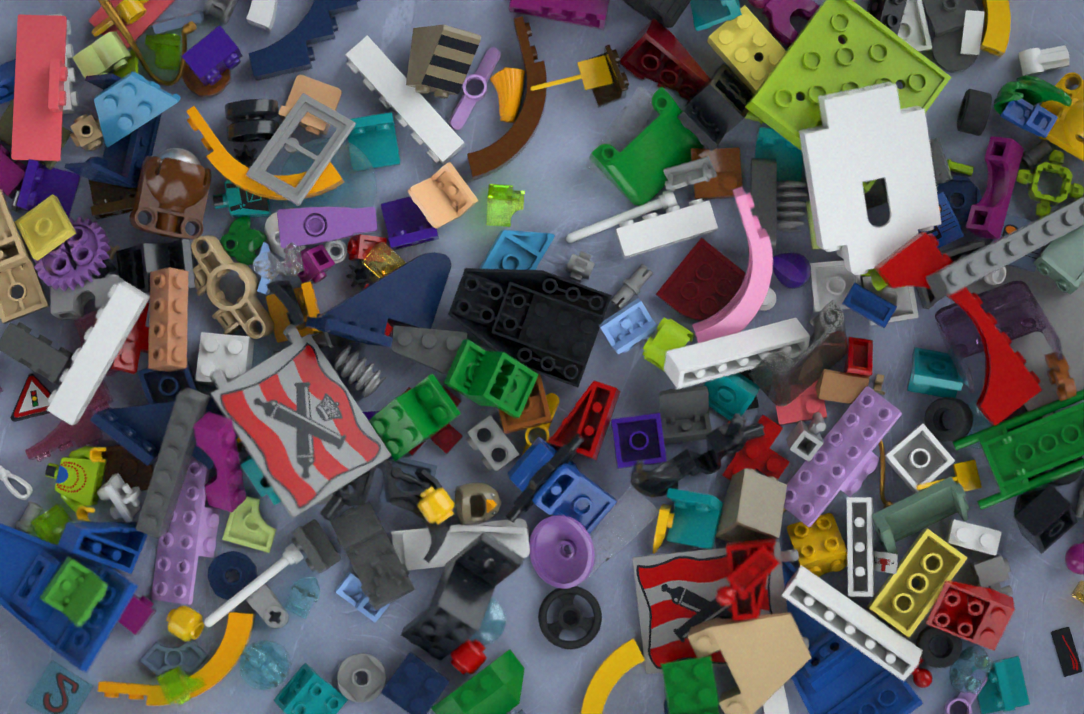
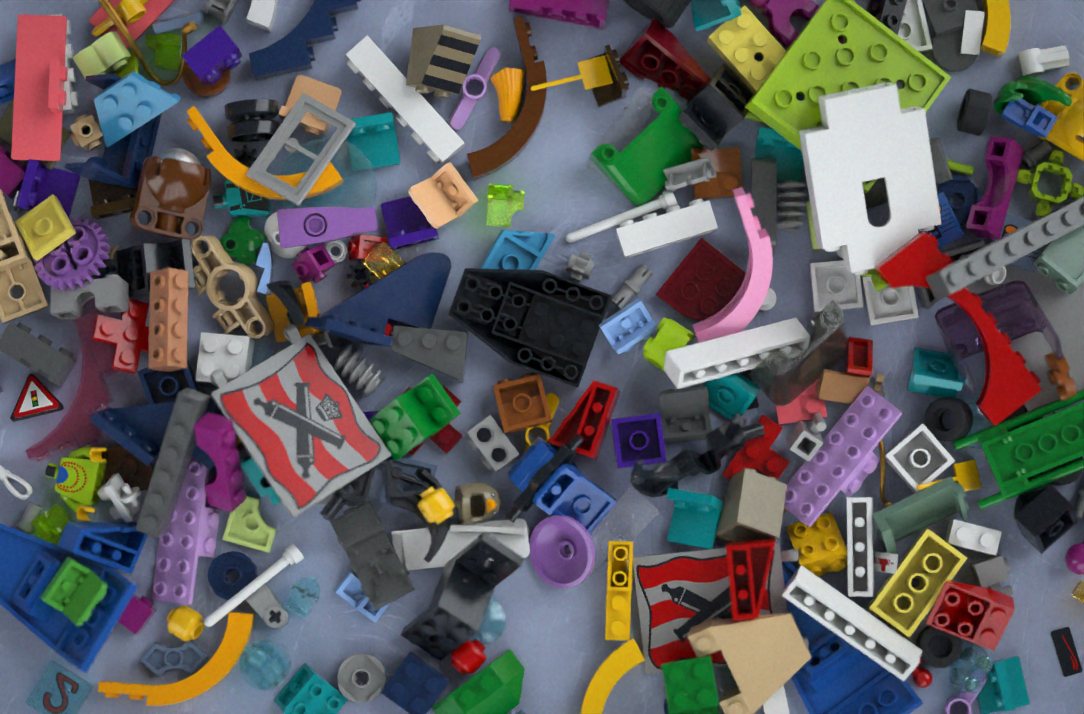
white brick [47,282,150,425] -> none
clear neon green brick [156,665,206,706] -> none
clear leg [253,242,304,279] -> none
dark grey bracket [292,519,341,573] -> none
green bracket [444,339,539,418] -> none
black wheel [538,586,602,649] -> none
yellow plate [652,504,675,554] -> none
red plate [716,544,781,606] -> none
dark purple piece [772,253,811,289] -> none
blue tile [842,282,897,328] -> none
none -> yellow slope [605,541,633,641]

